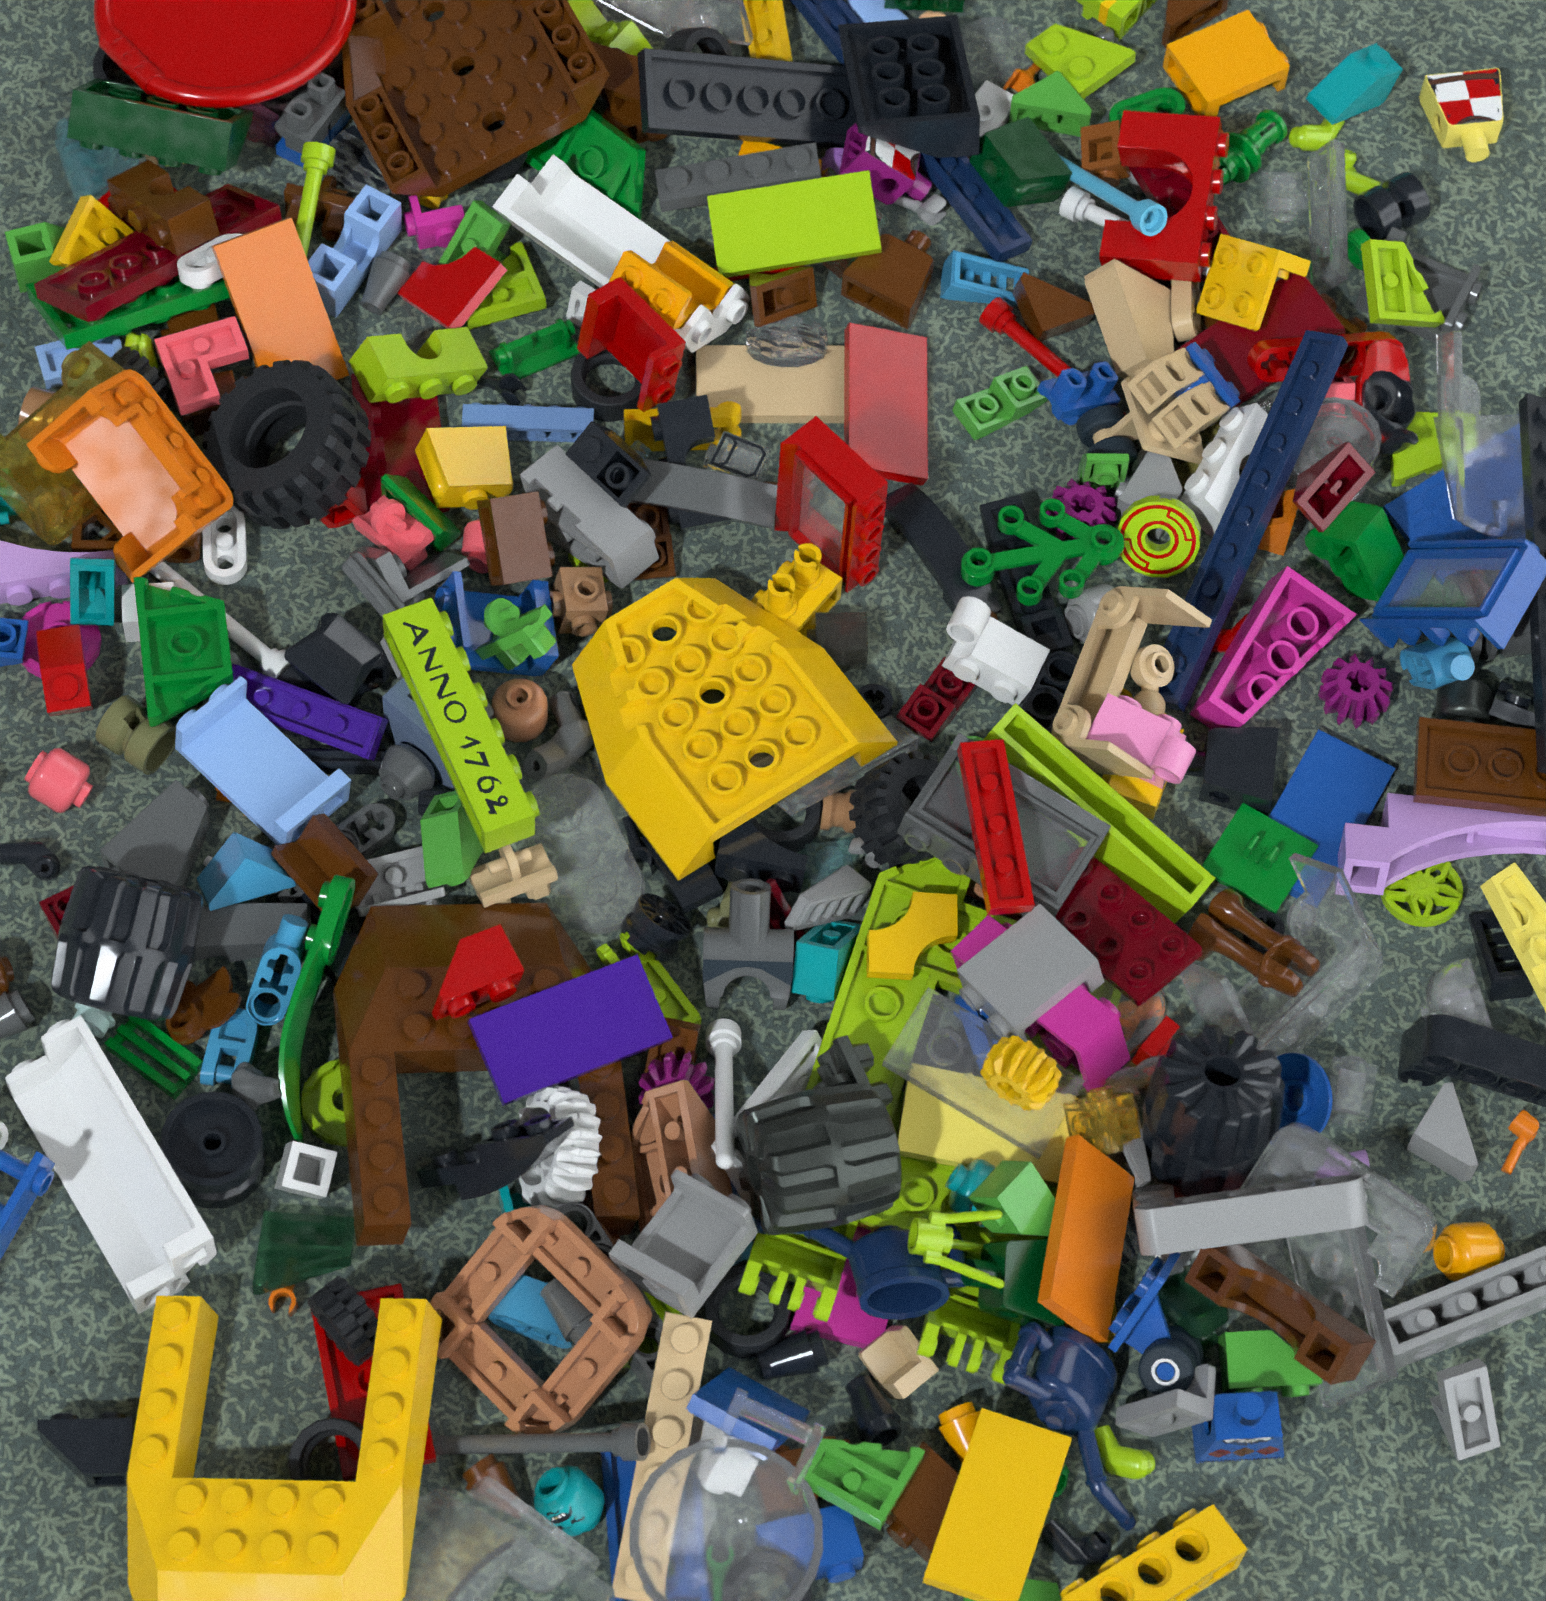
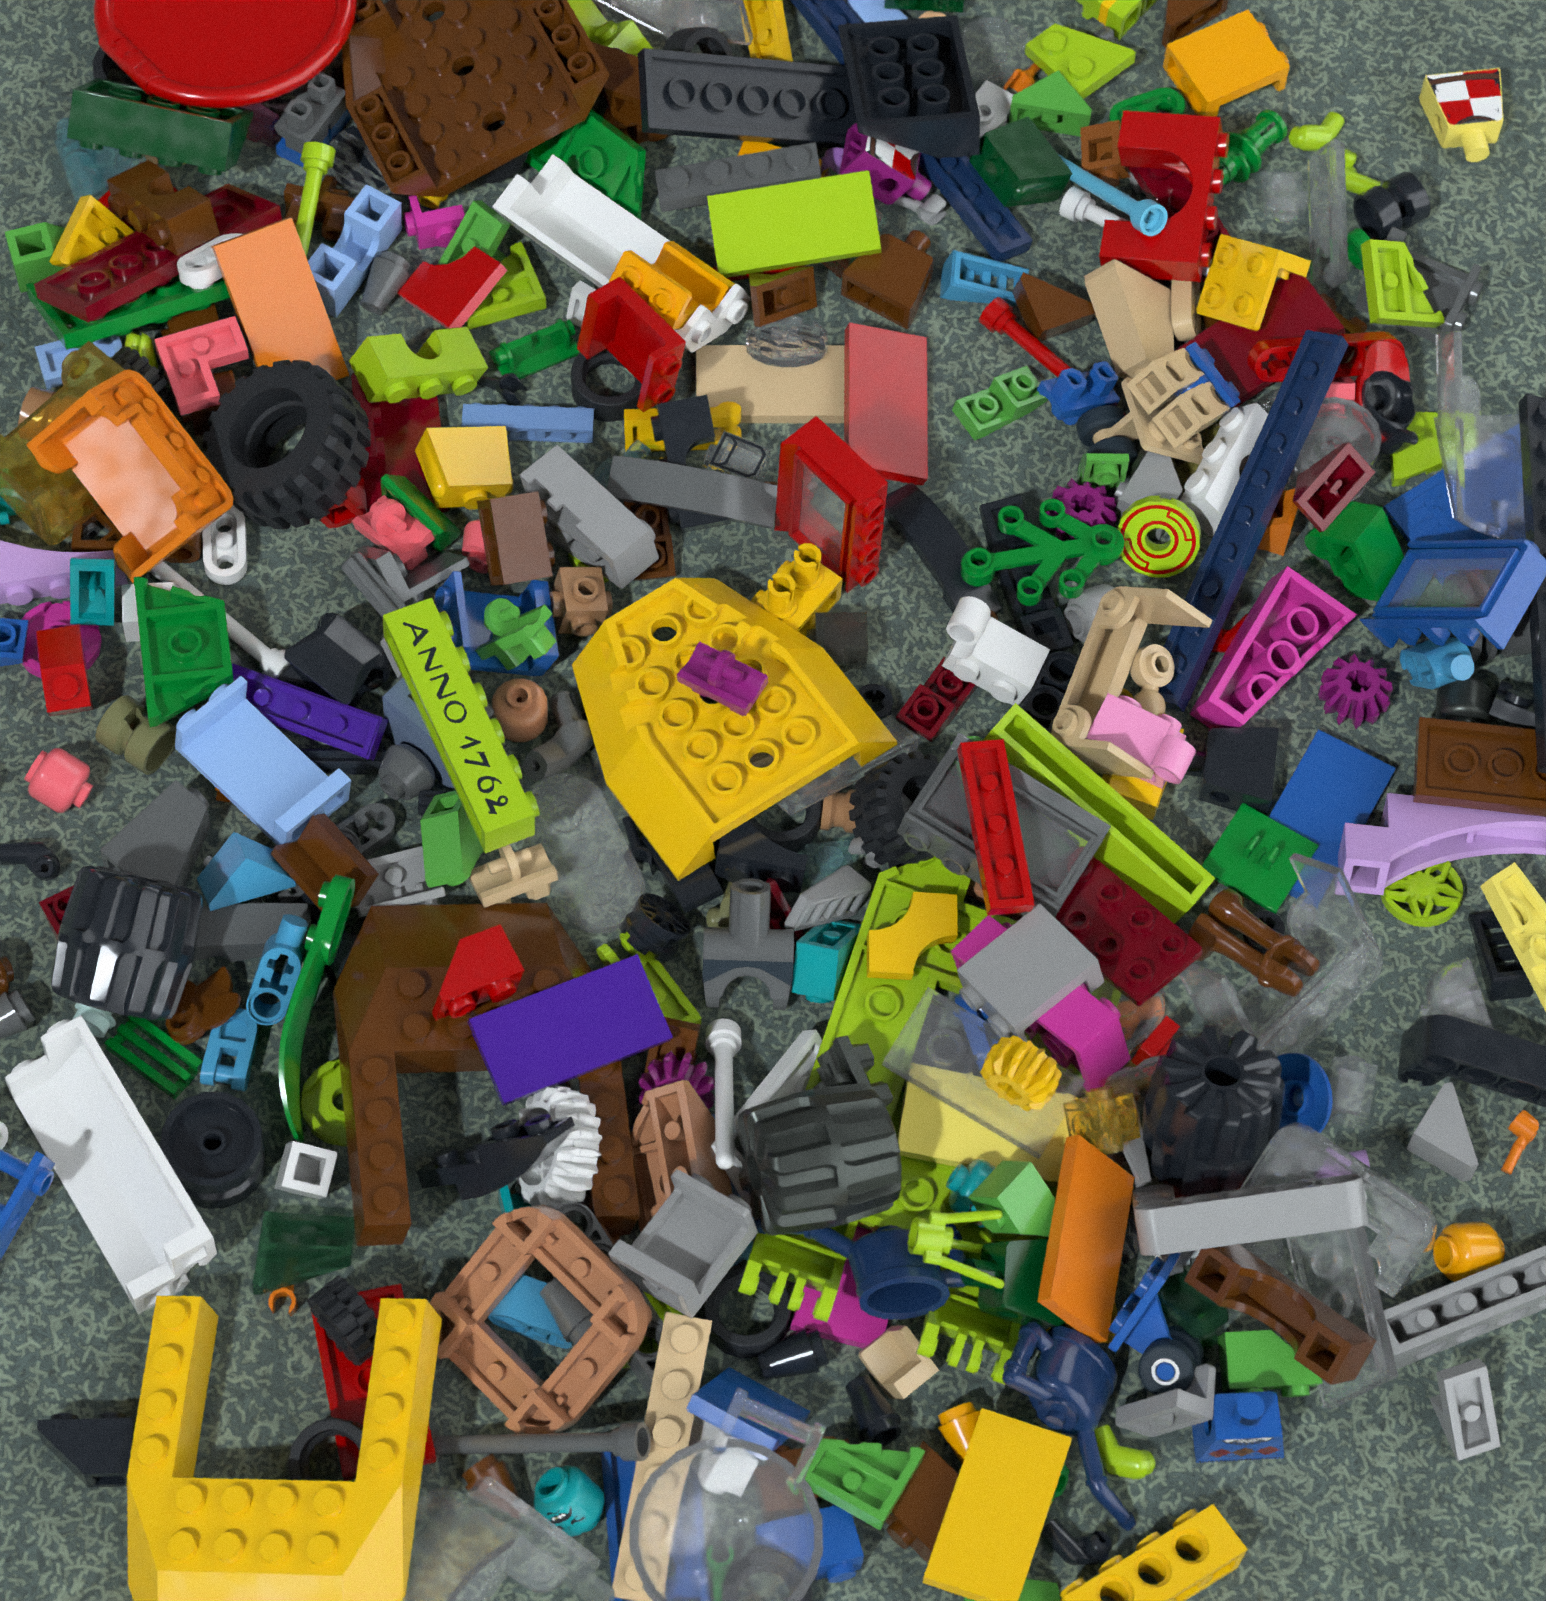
dark grey animal [231,1062,282,1111] -> none
black slope [565,421,652,508] -> none
teal slope [1306,43,1403,125] -> none
none -> magenta hips [677,642,768,716]

